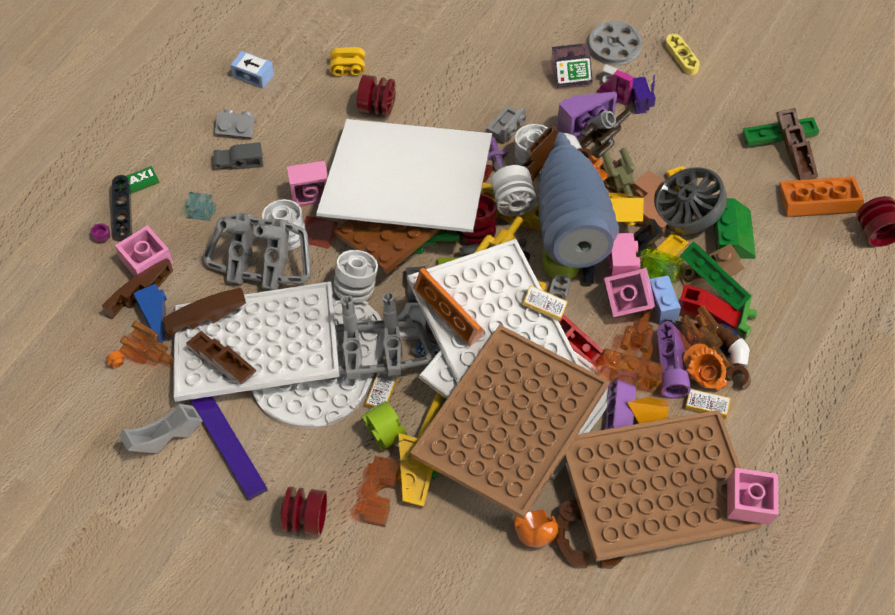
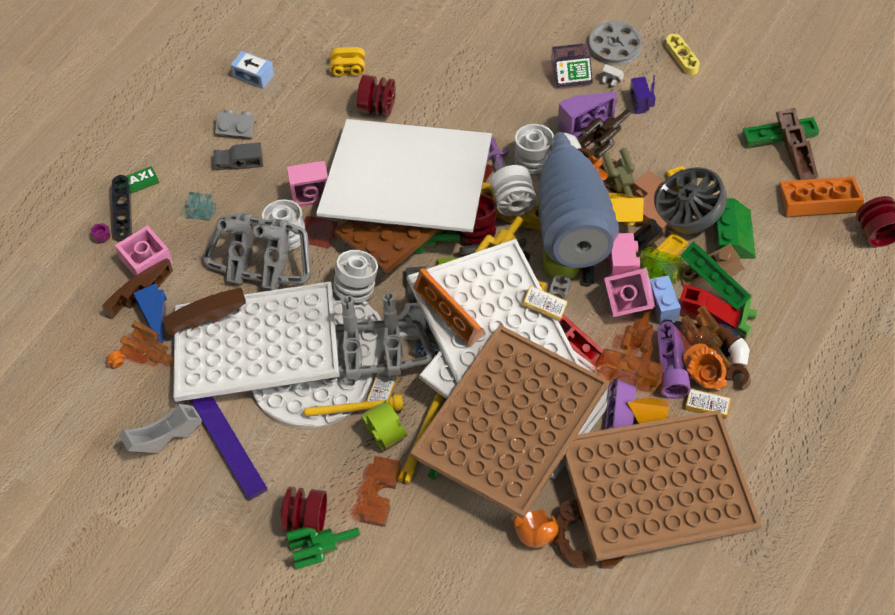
reddish brown slope [186,331,256,384] -> none
yellow wing [398,433,433,507] -> none
light grey bracket [486,106,526,143] -> none
reddish brown slope [521,123,558,182] -> none
light grey cone [587,110,616,130] -> none
dark pink wing [597,70,634,106] -> none
bright pink brick [727,468,778,525] -> none
none -> green plant [286,527,360,570]
none -> yellow piece [303,394,403,416]

